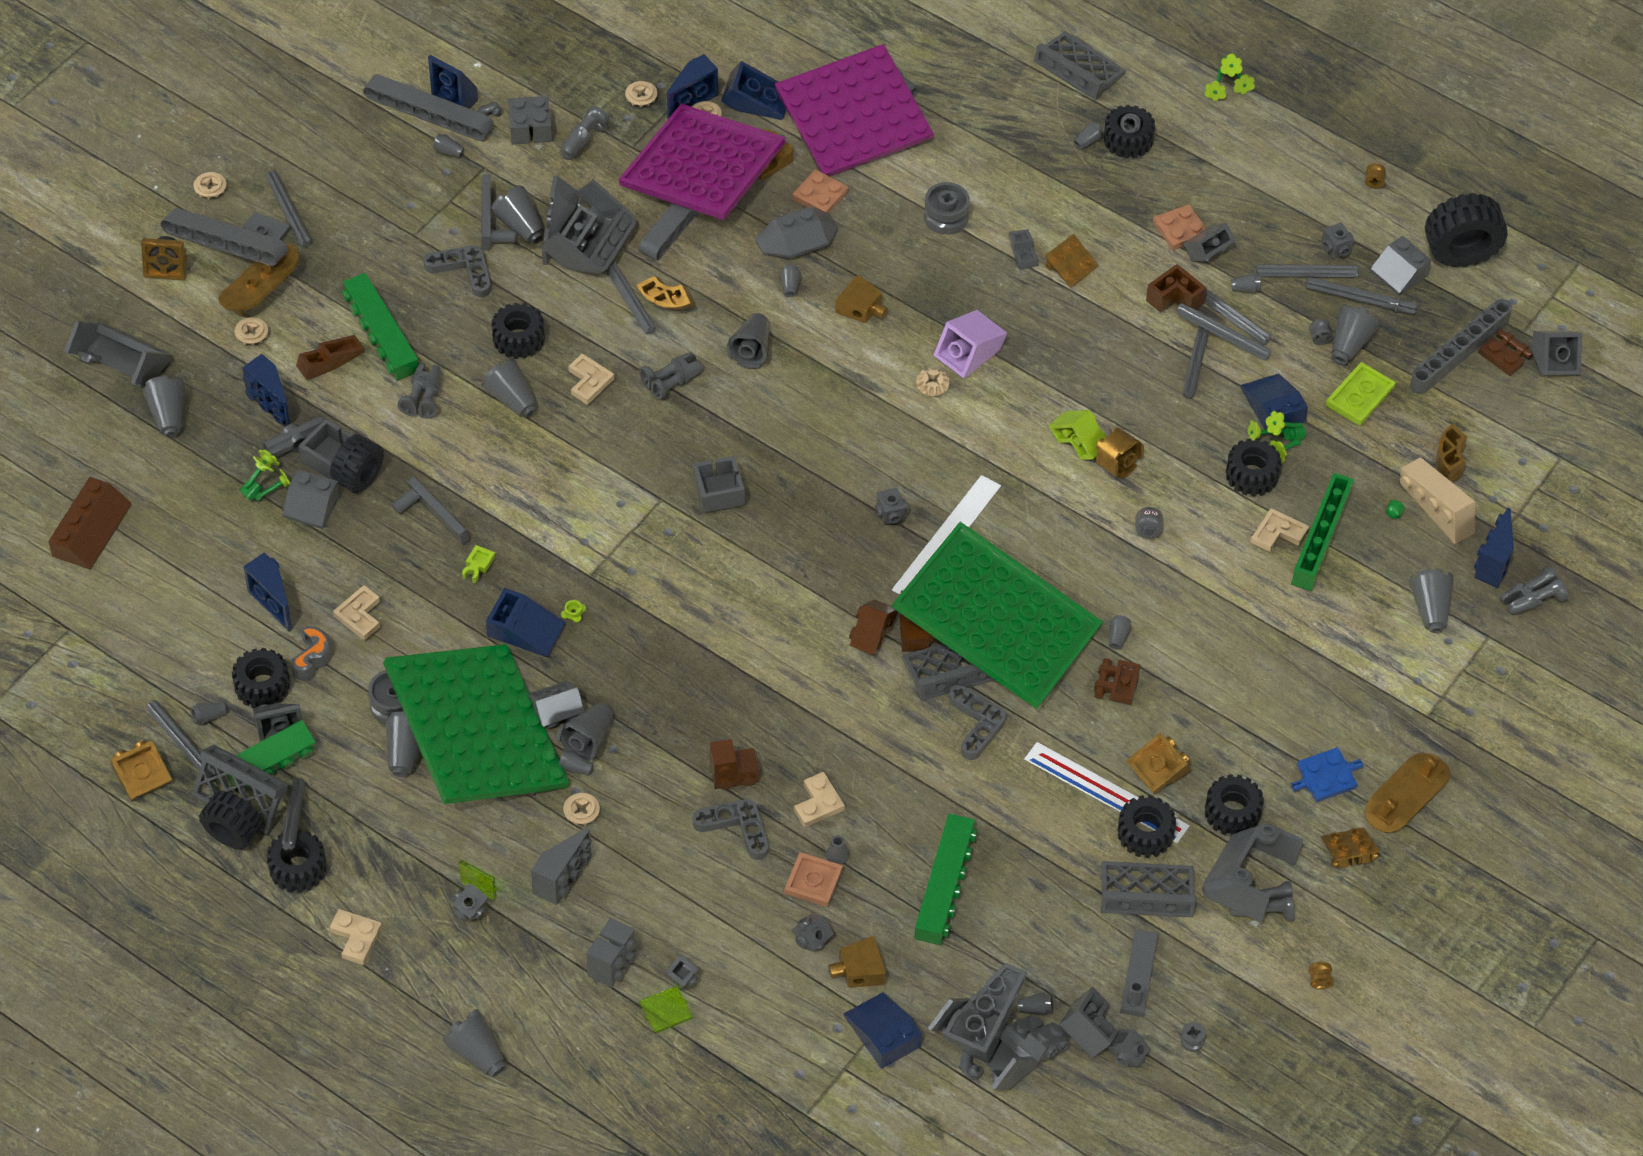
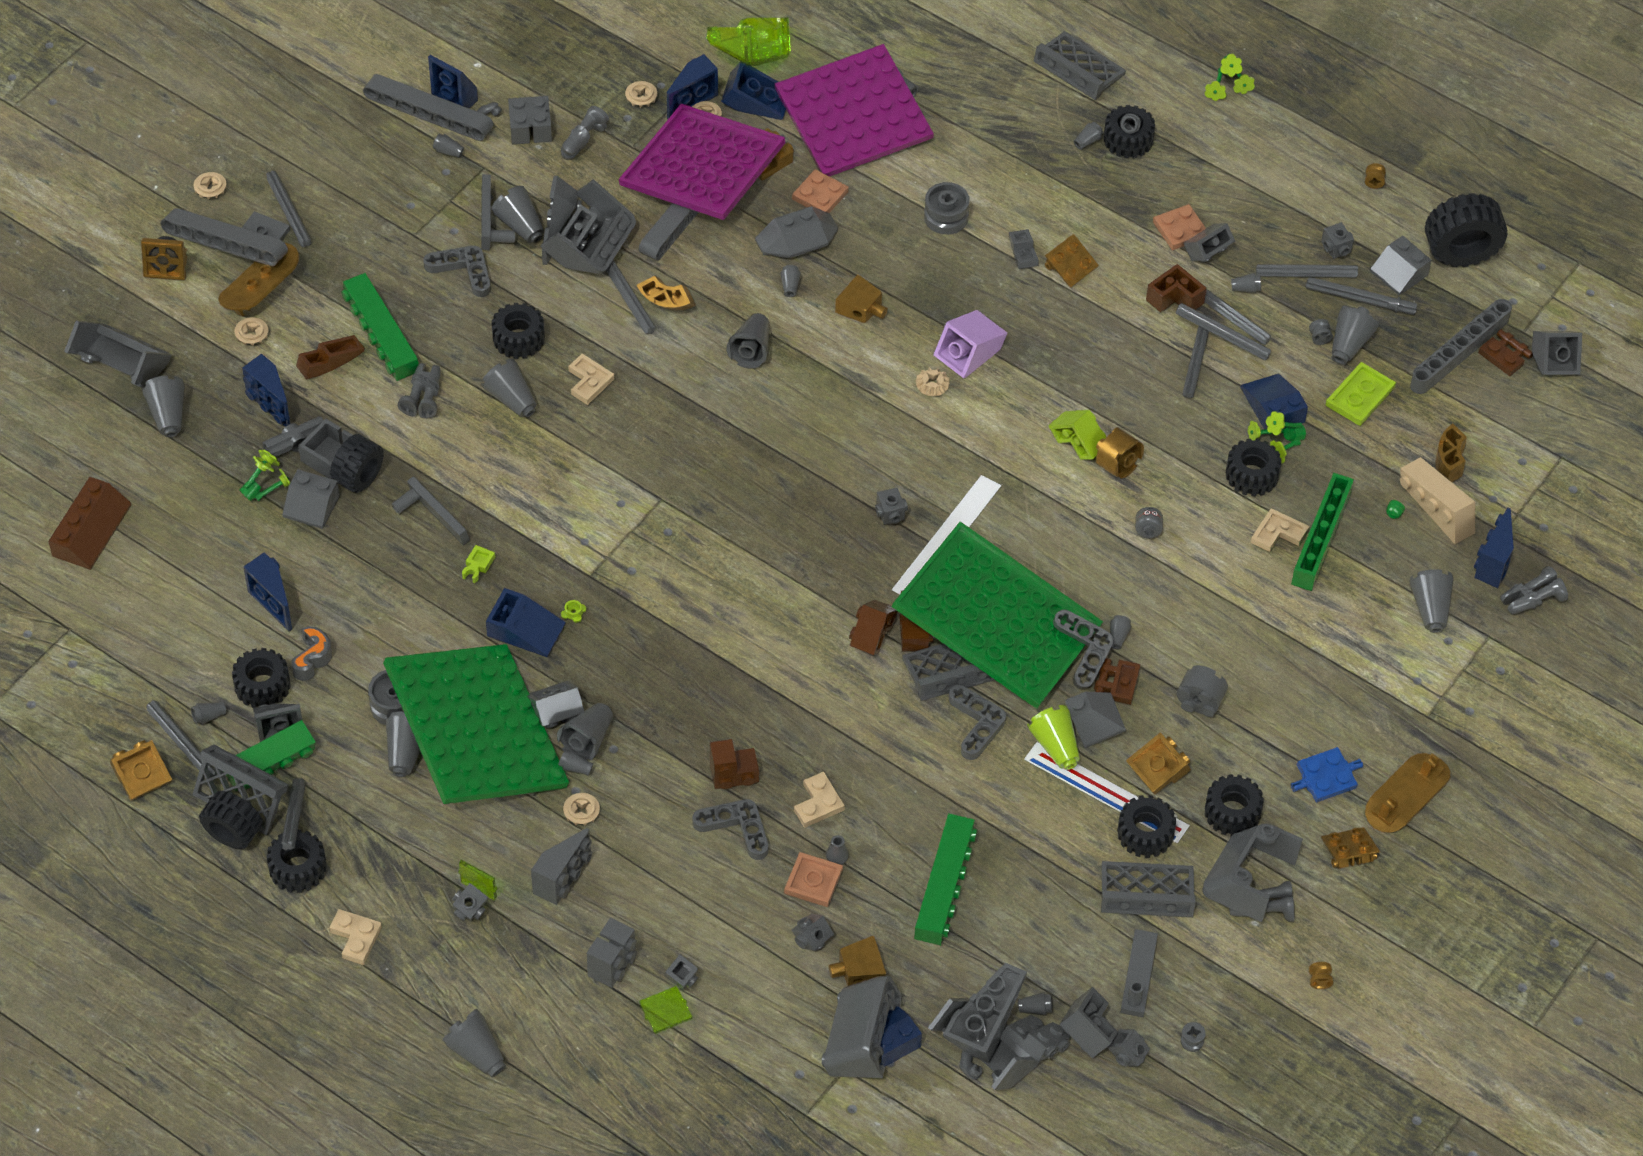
tan plate [333,585,380,641] -> none
dark grey piece [639,352,704,399] -> none
dark grey piece [693,456,745,513] -> none
none -> clear neon green windscreen [707,17,790,66]
none -> dark grey windscreen [822,976,903,1078]
none -> lime cone [1027,705,1080,770]
none -> dark grey beam [1053,610,1113,690]
none -> dark grey slope [1065,691,1126,748]
none -> dark grey brick [1177,665,1228,717]

